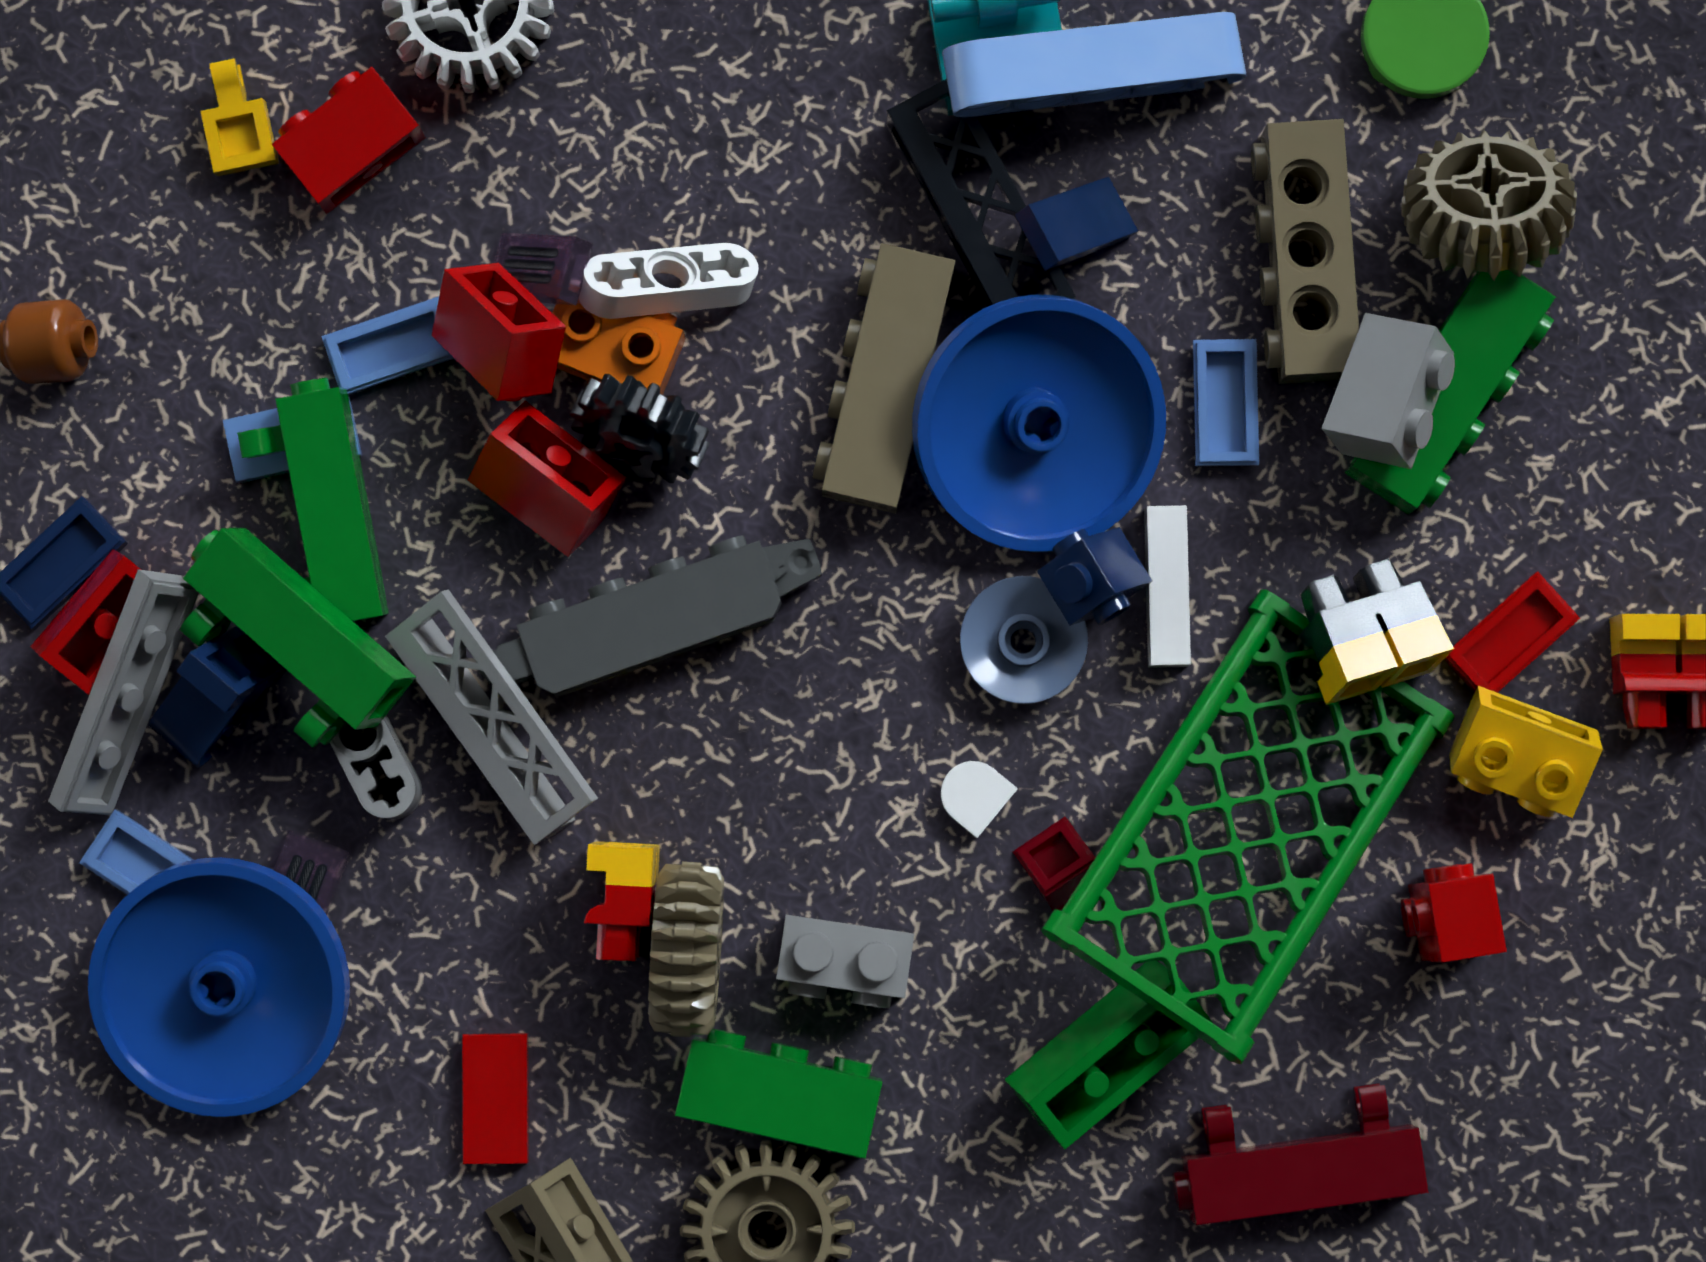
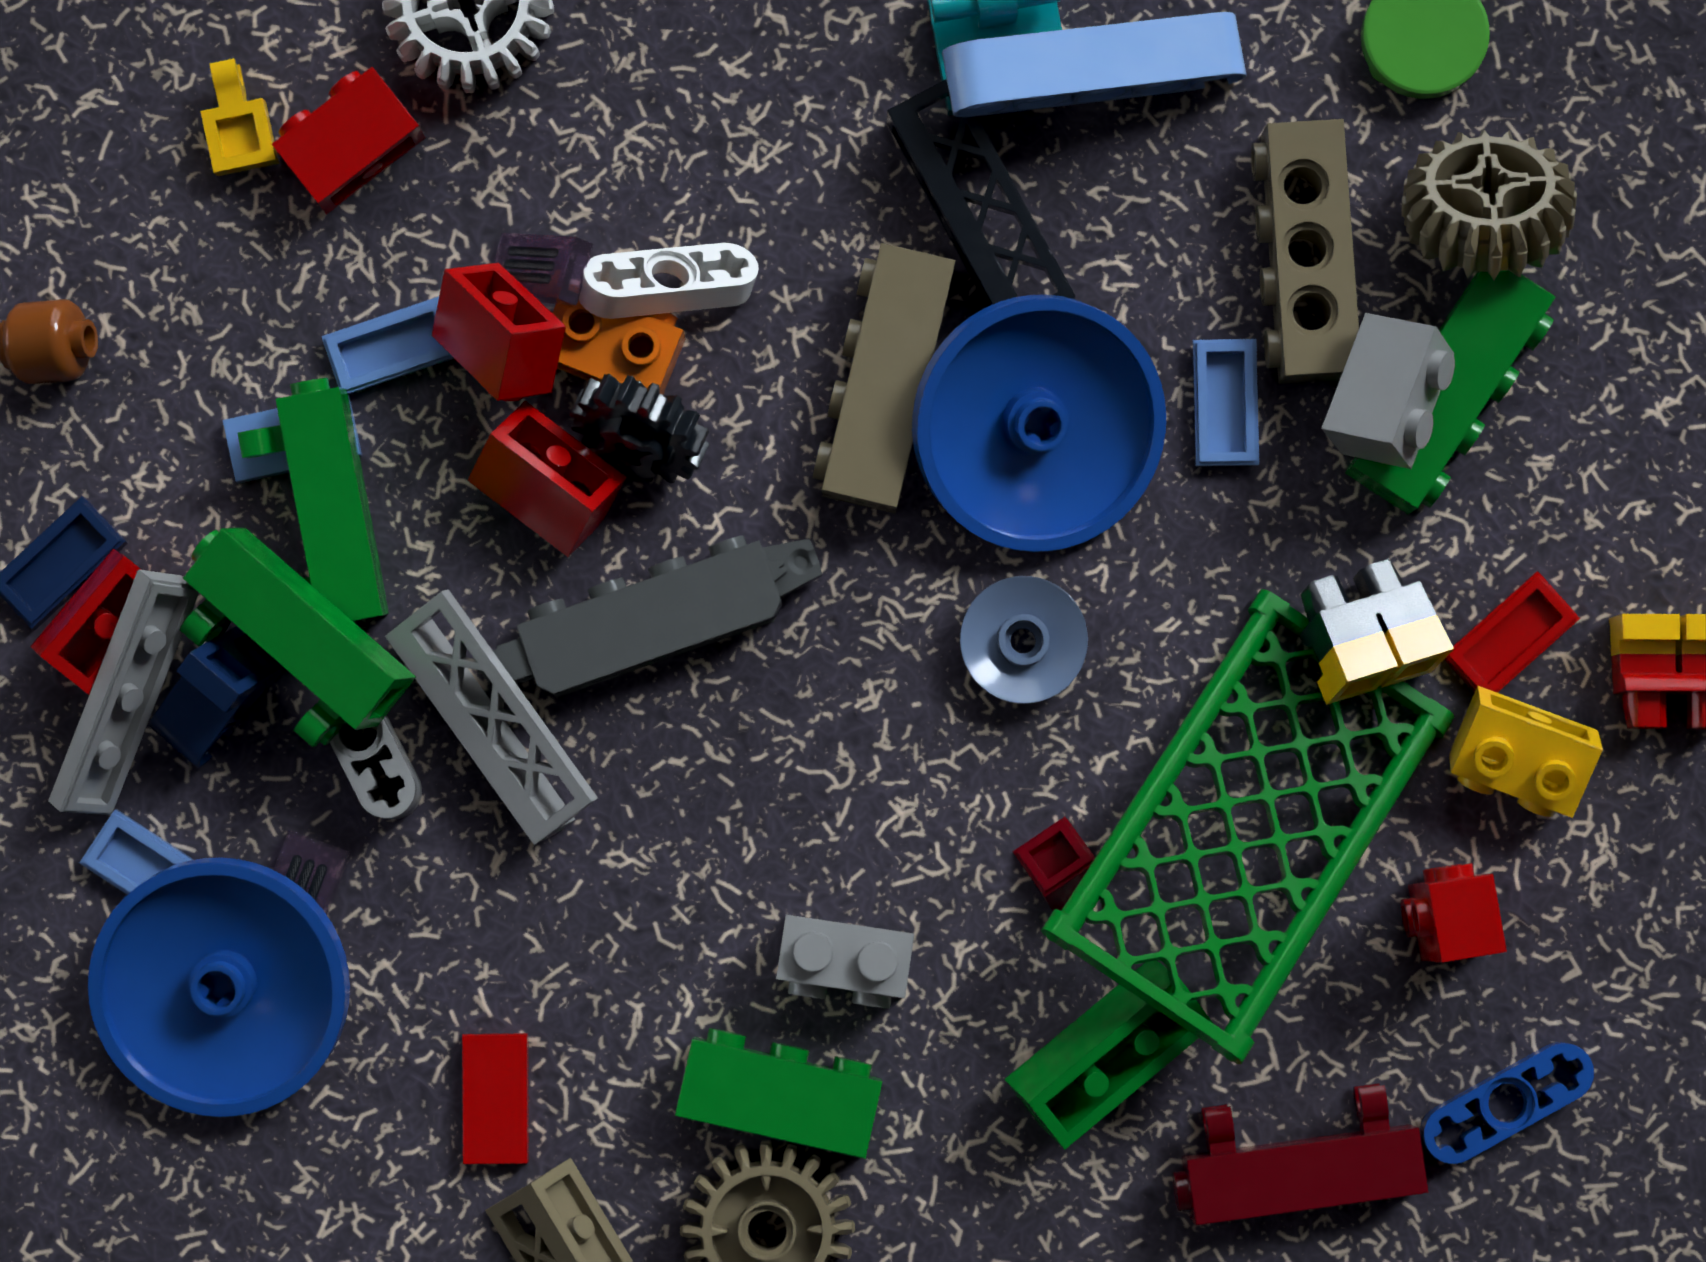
hips [584,841,660,961] -> none
dark tan gear [648,861,724,1037] -> none
white tile [941,761,1018,838] -> none
dark blue tile [1015,176,1138,271] -> none
dark blue brick [1037,527,1152,626] -> none
white piece [1144,505,1191,668] -> none
none -> blue beam [1420,1042,1594,1164]

